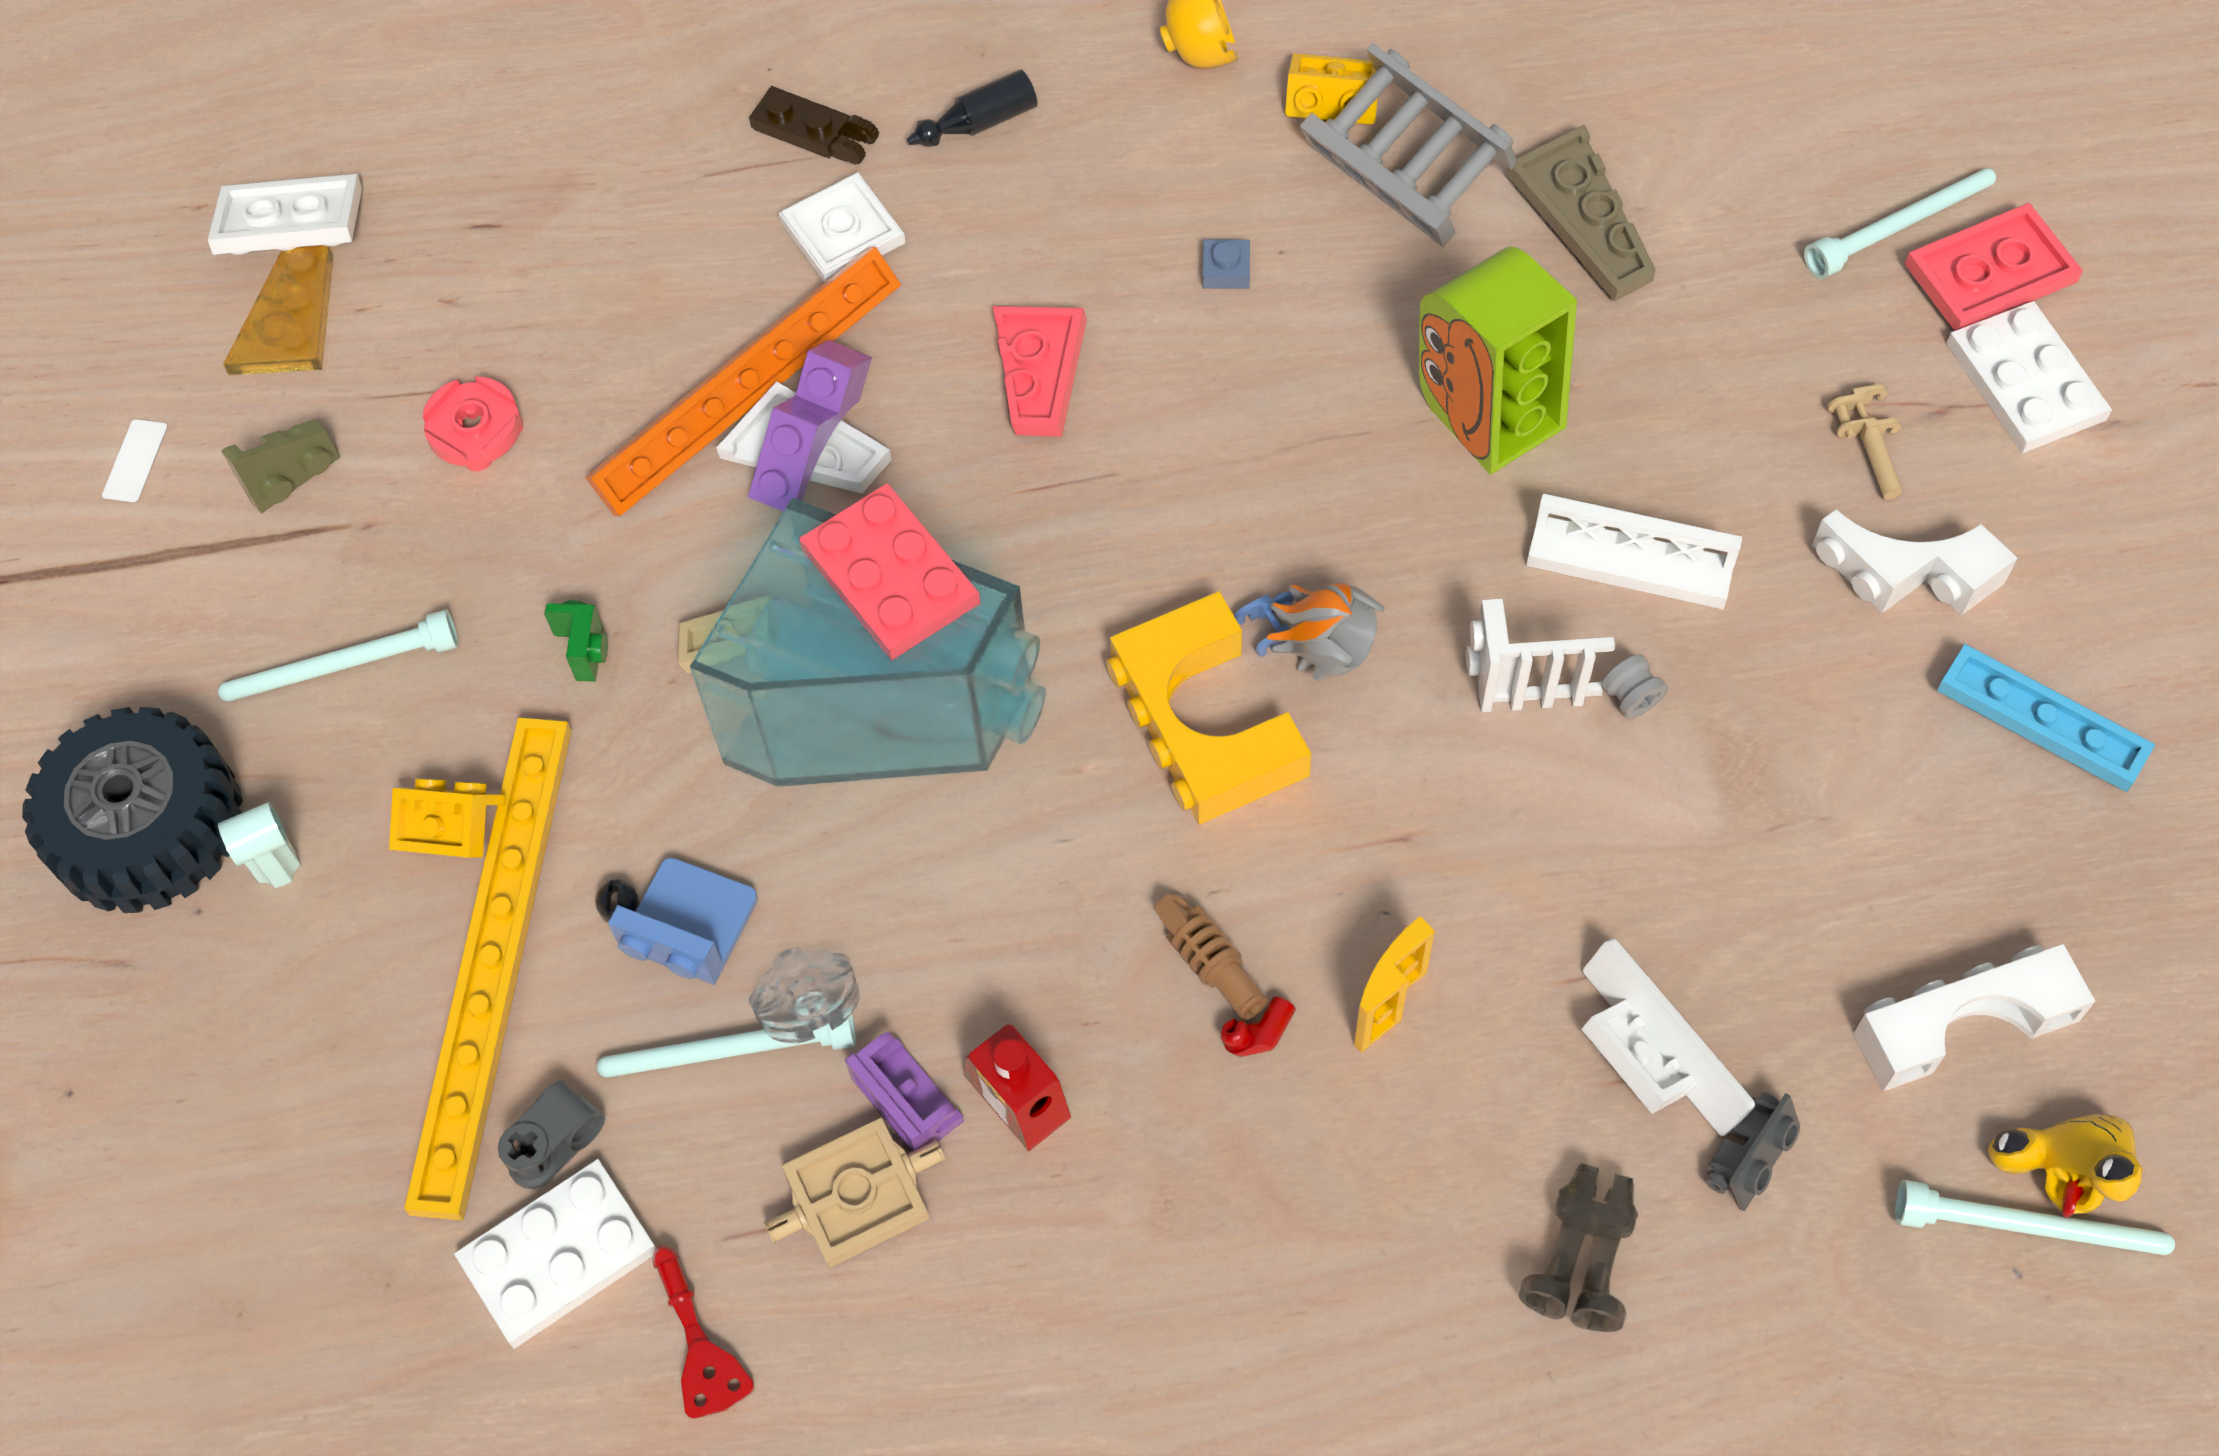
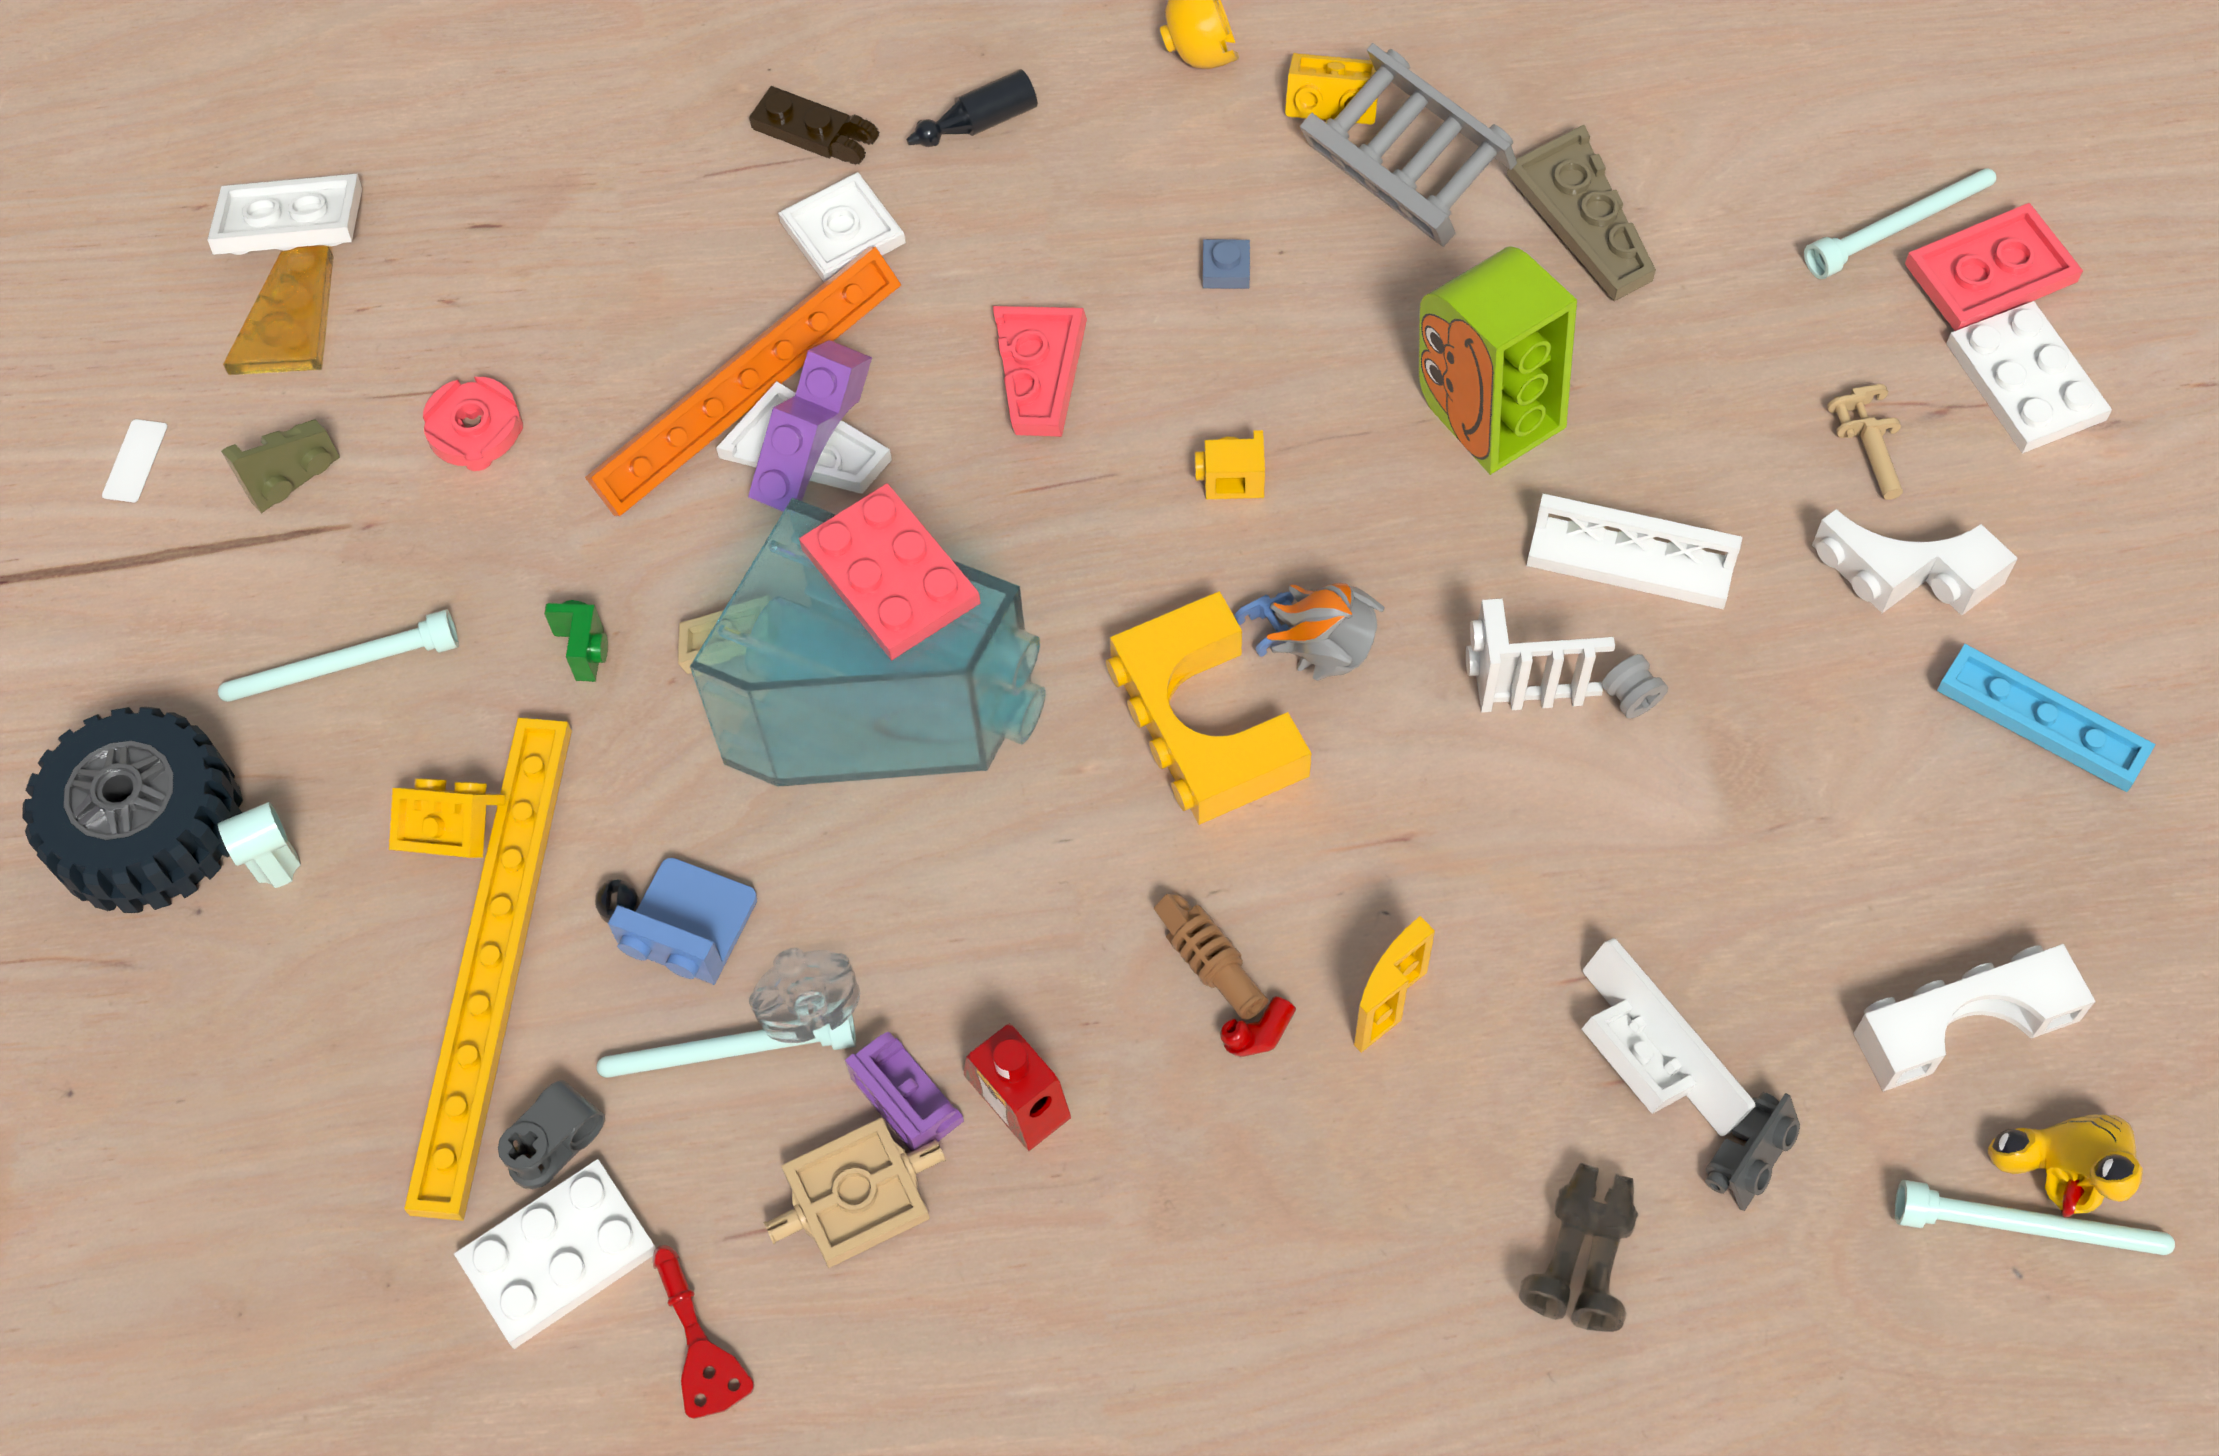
none -> yellow brick [1195,430,1265,500]

